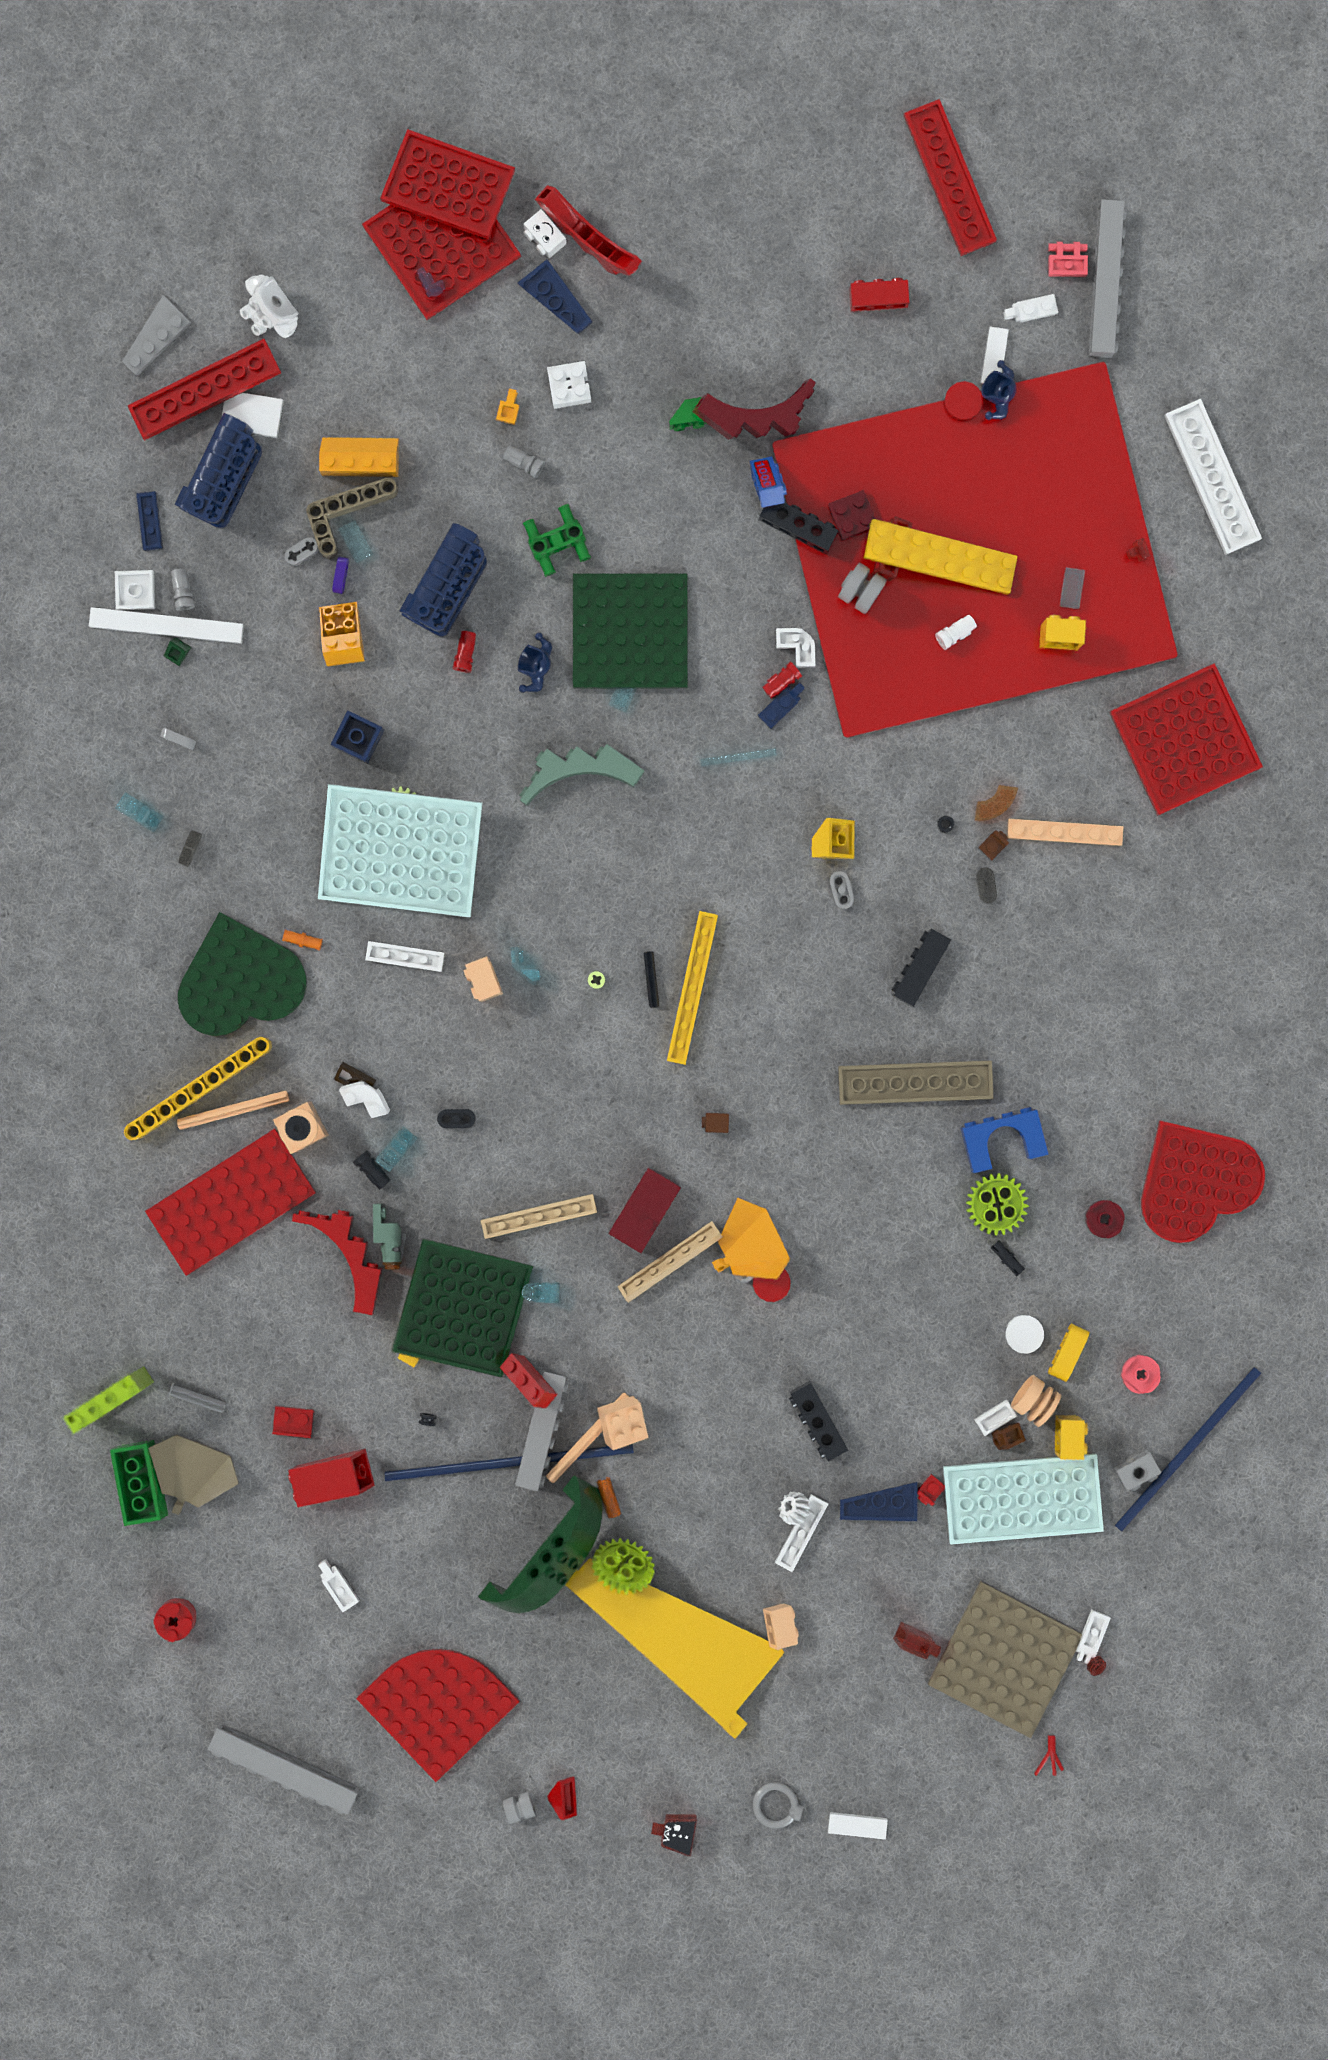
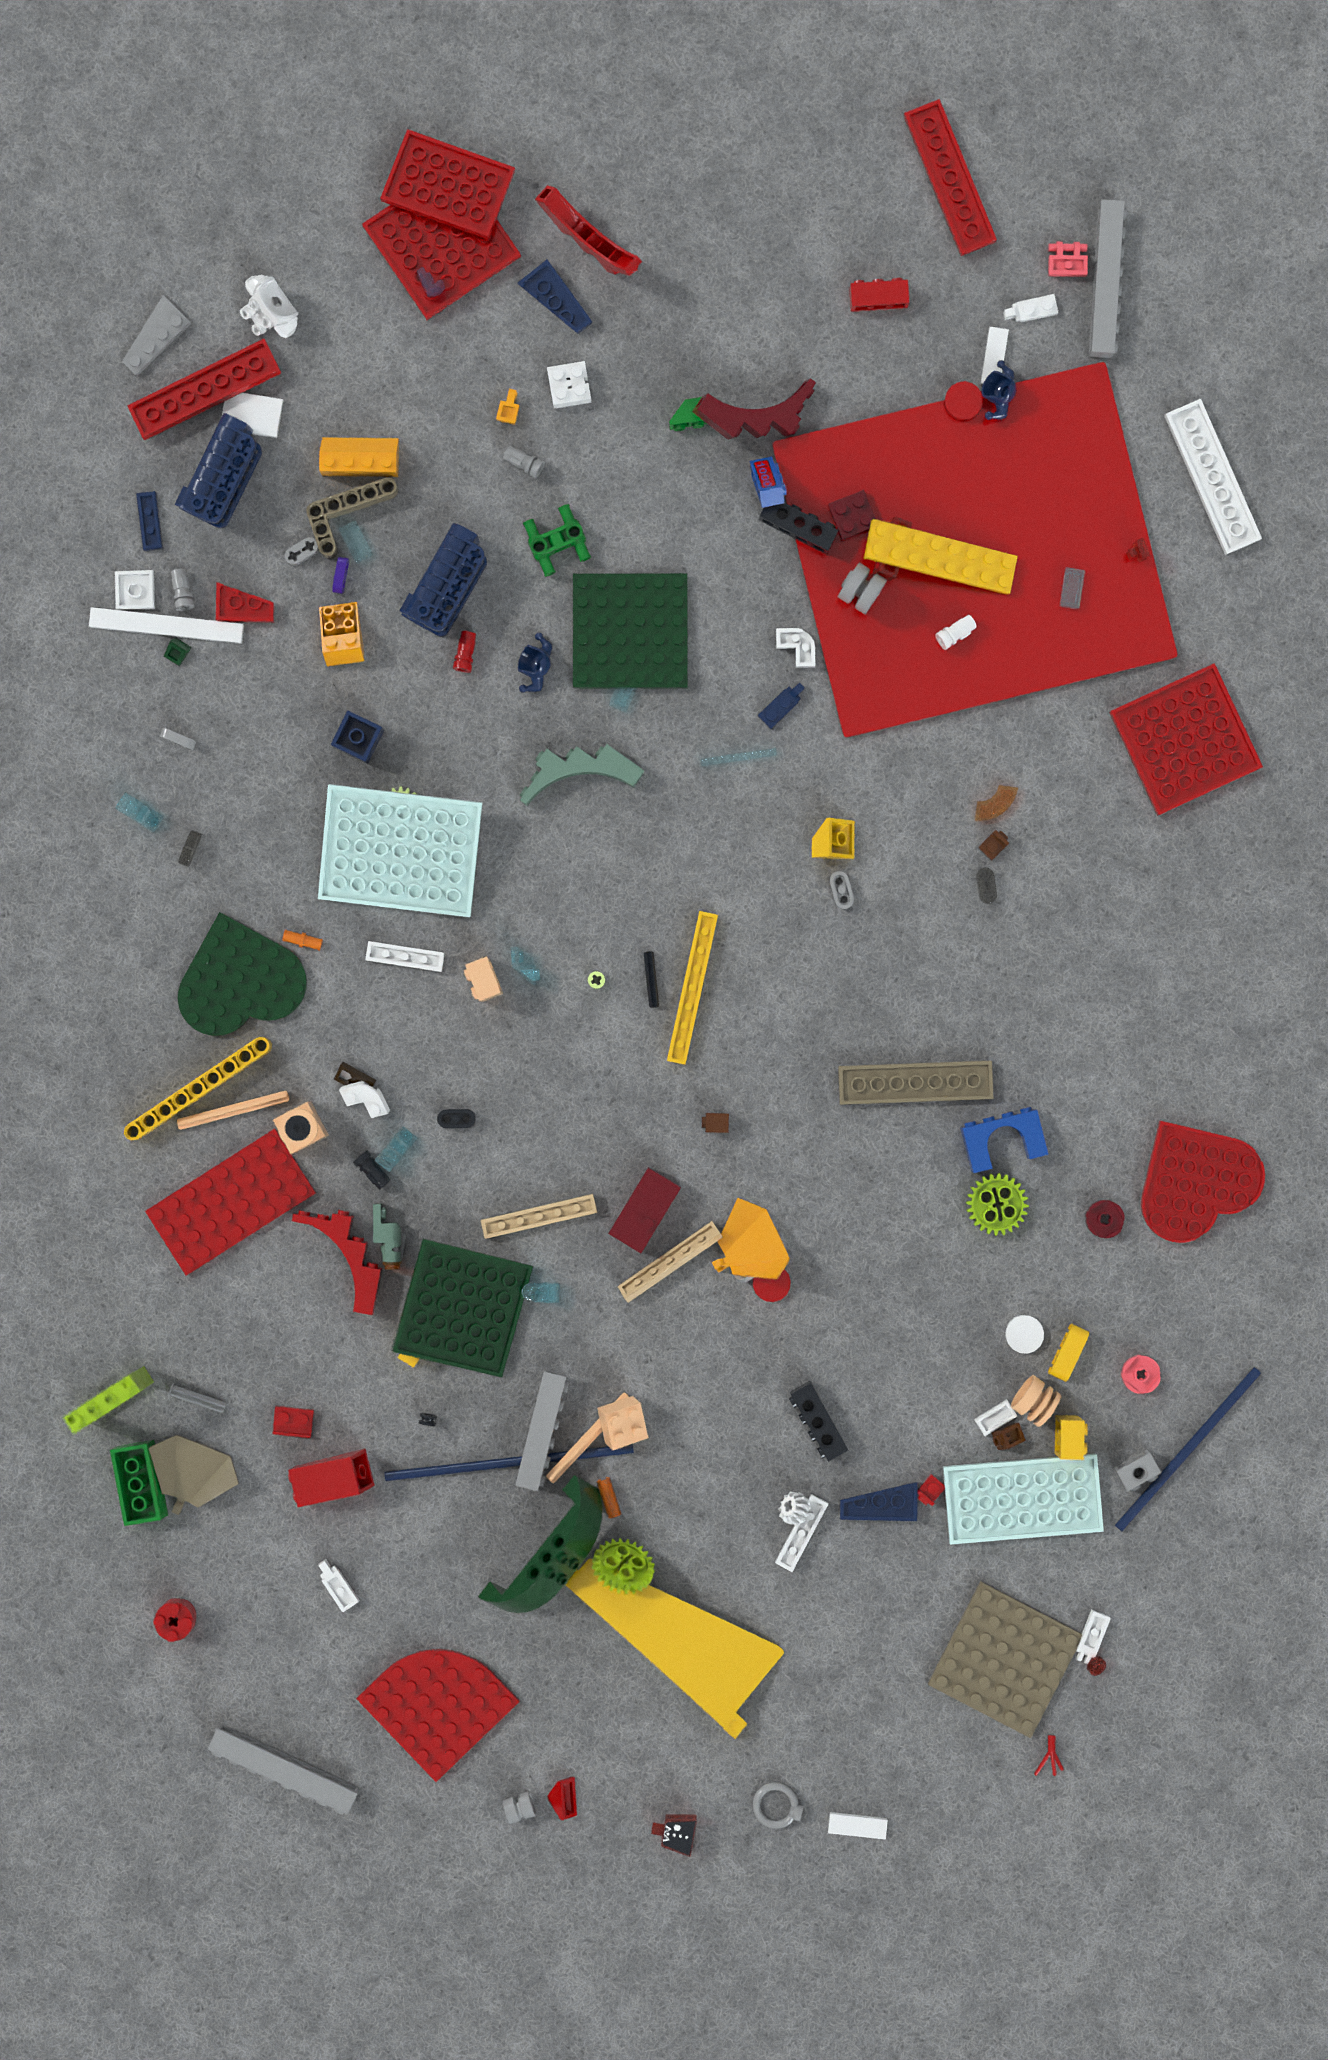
red brick [500,1353,558,1409] -> none
white brick [524,209,566,258] -> none
red axle [762,661,802,699] -> none
light nougat brick [763,1603,799,1650] -> none
black brick [891,928,951,1007] -> none
clear red torso [893,1622,941,1659] -> none
black axle [937,815,955,833] -> none
black pin [990,1240,1025,1277] -> none
light nougat plate [1007,819,1123,846] -> none
yellow brick [1040,615,1086,650] -> none
none -> red wing [216,582,275,623]

